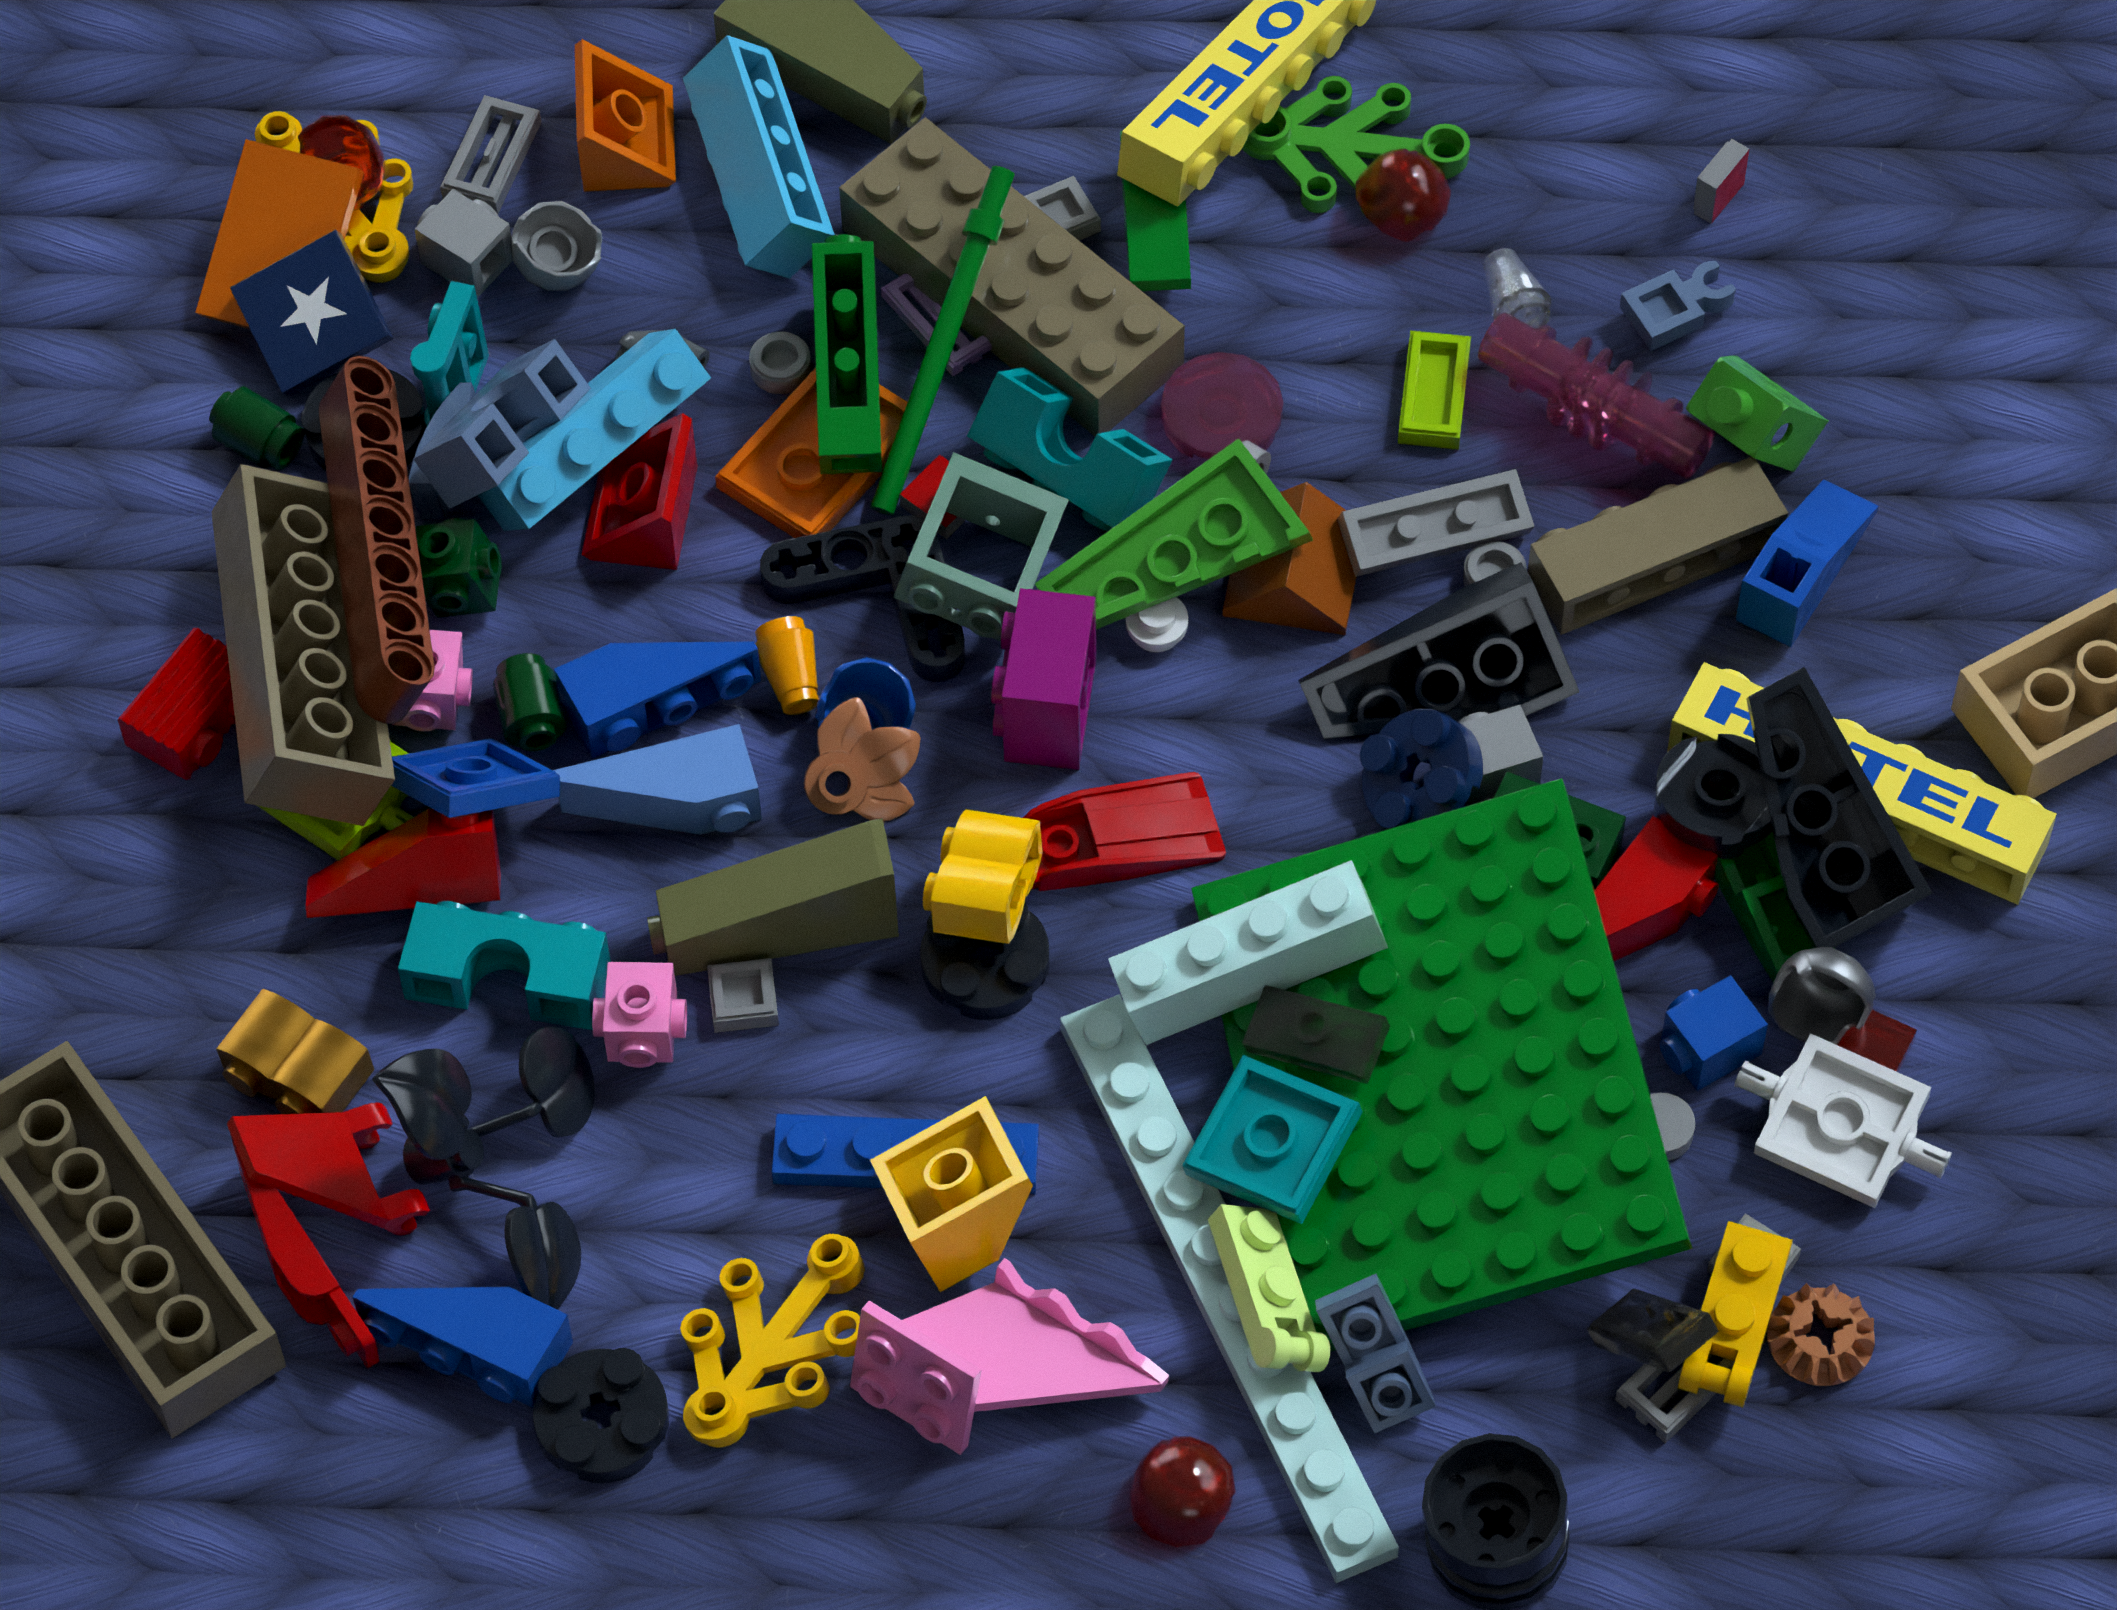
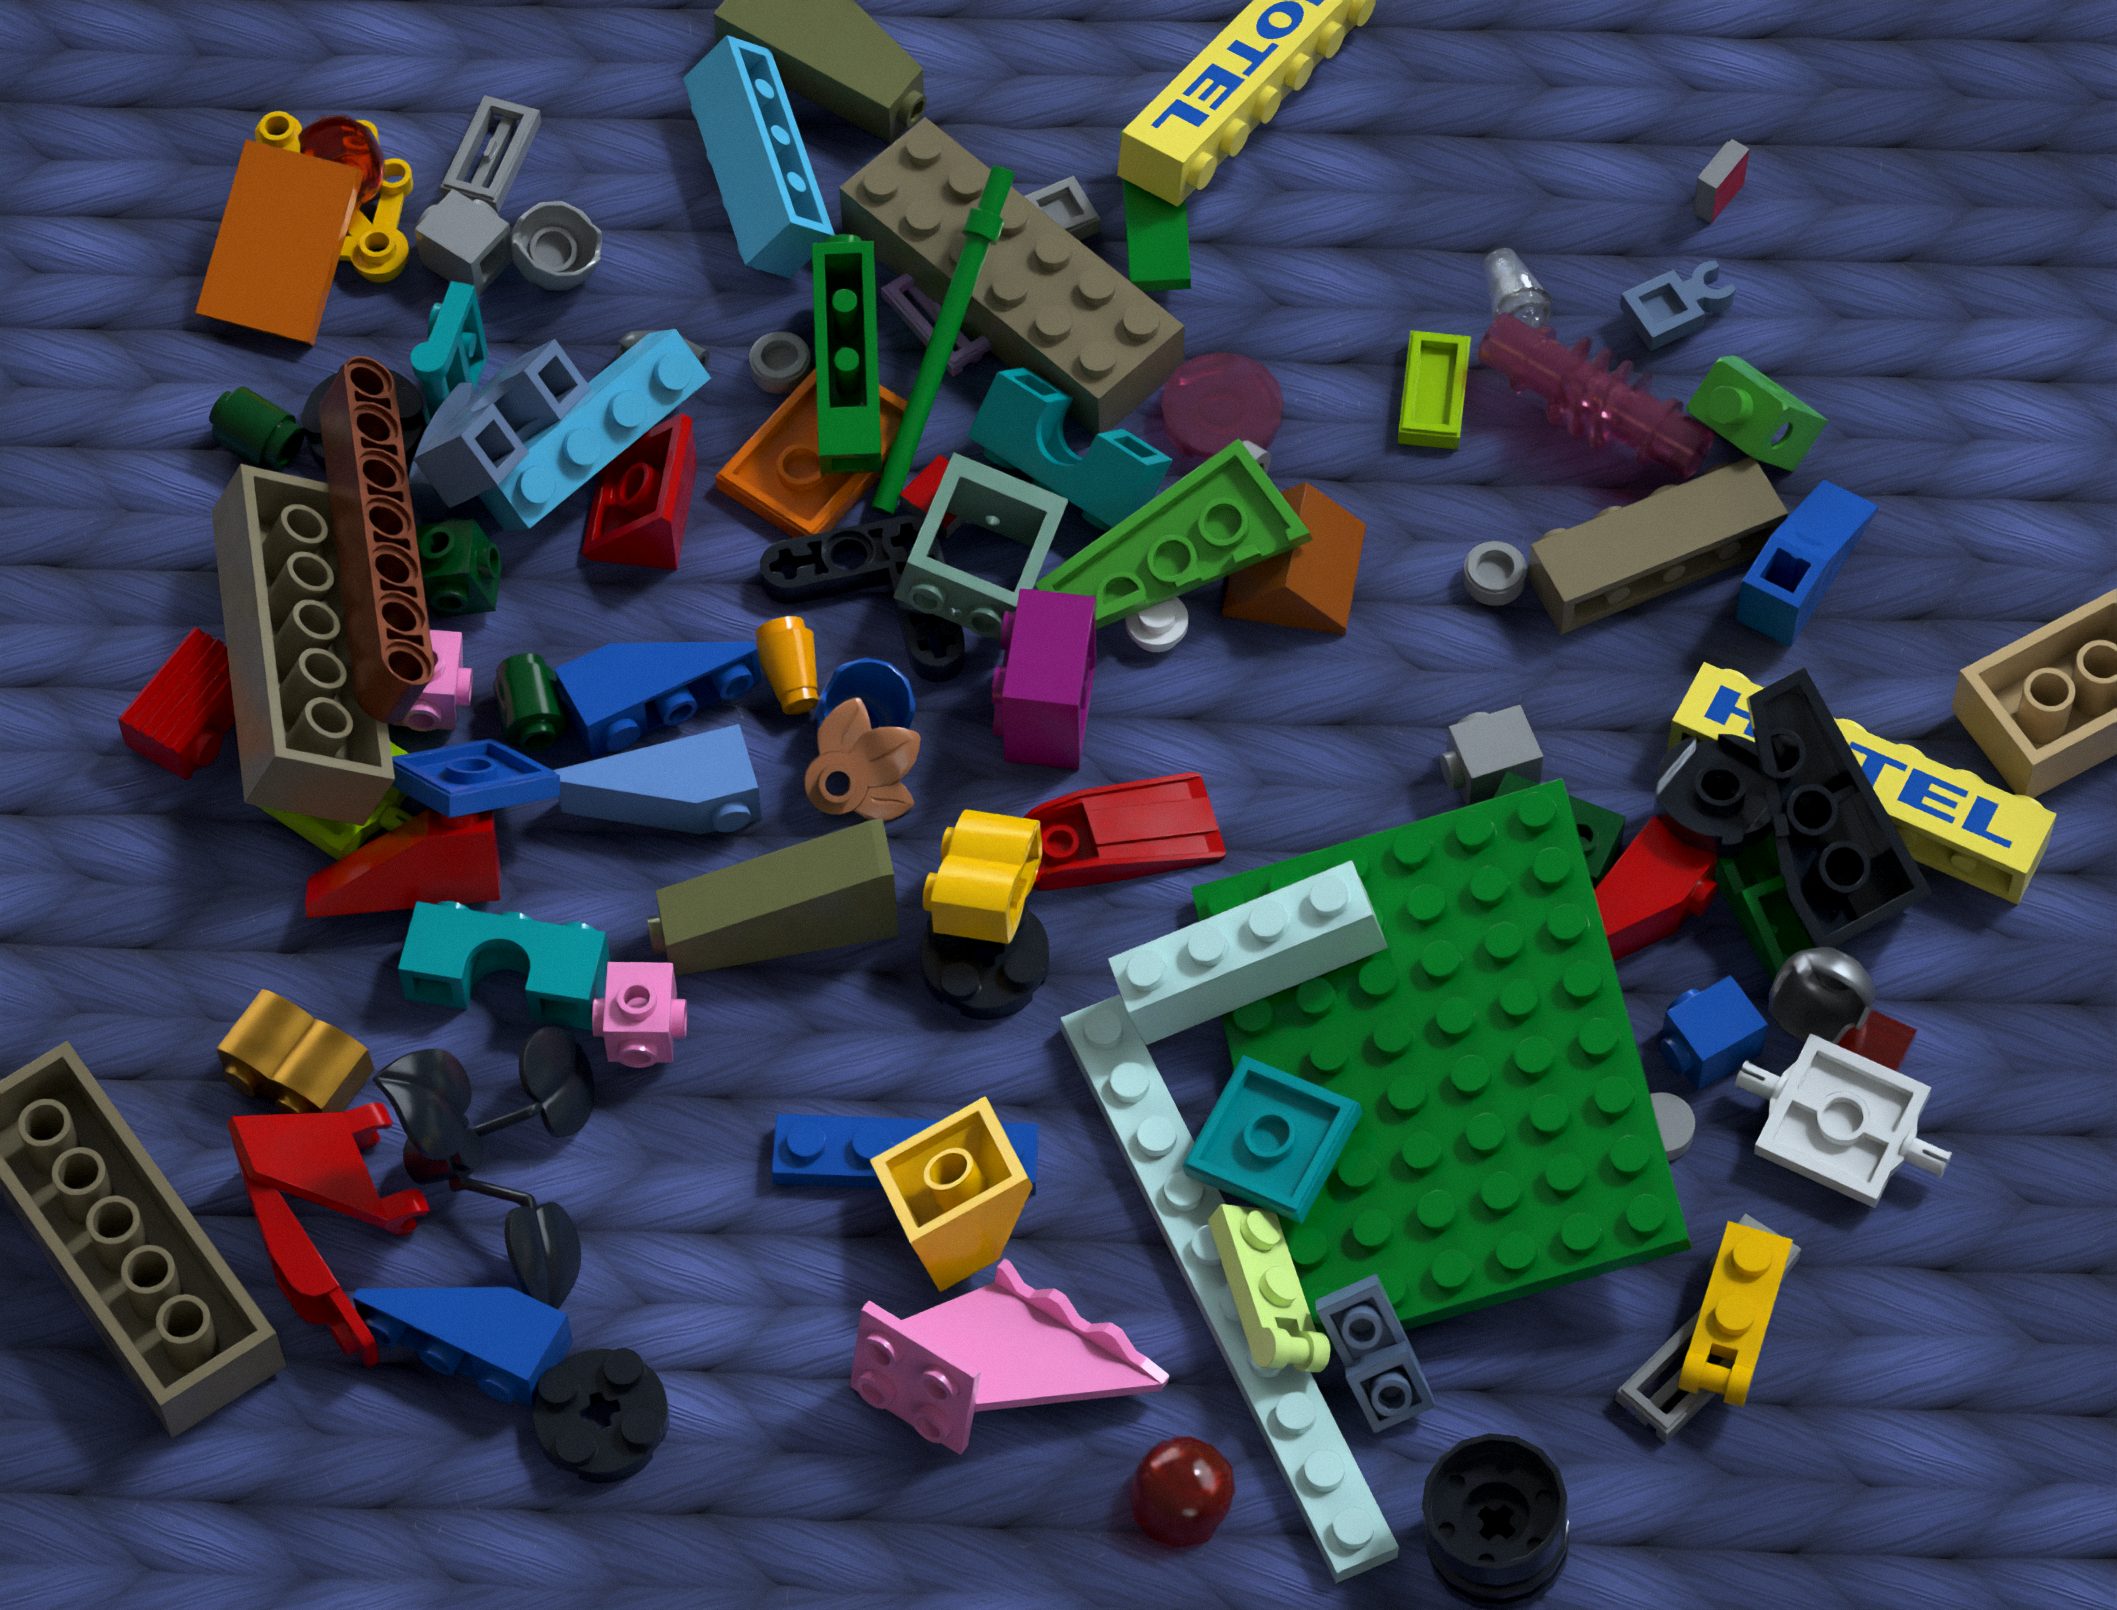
dark blue tile [230,230,394,396] -> none
orange slope [575,39,676,192] -> none
yellow plant [680,1234,865,1448] -> none
light grey tile [707,958,779,1033] -> none
bright green plant [1242,76,1470,220] -> none
clear smoke plate [1242,985,1390,1084] -> none
black wedge [1298,562,1580,739] -> none
light grey plate [1337,469,1535,577] -> none
clear red hair [1356,148,1451,242] -> none
dark blue plate [1360,709,1483,829] -> none
clear smoke plate [1587,1289,1719,1372] -> none
nougat gear [1767,1283,1875,1386] -> none

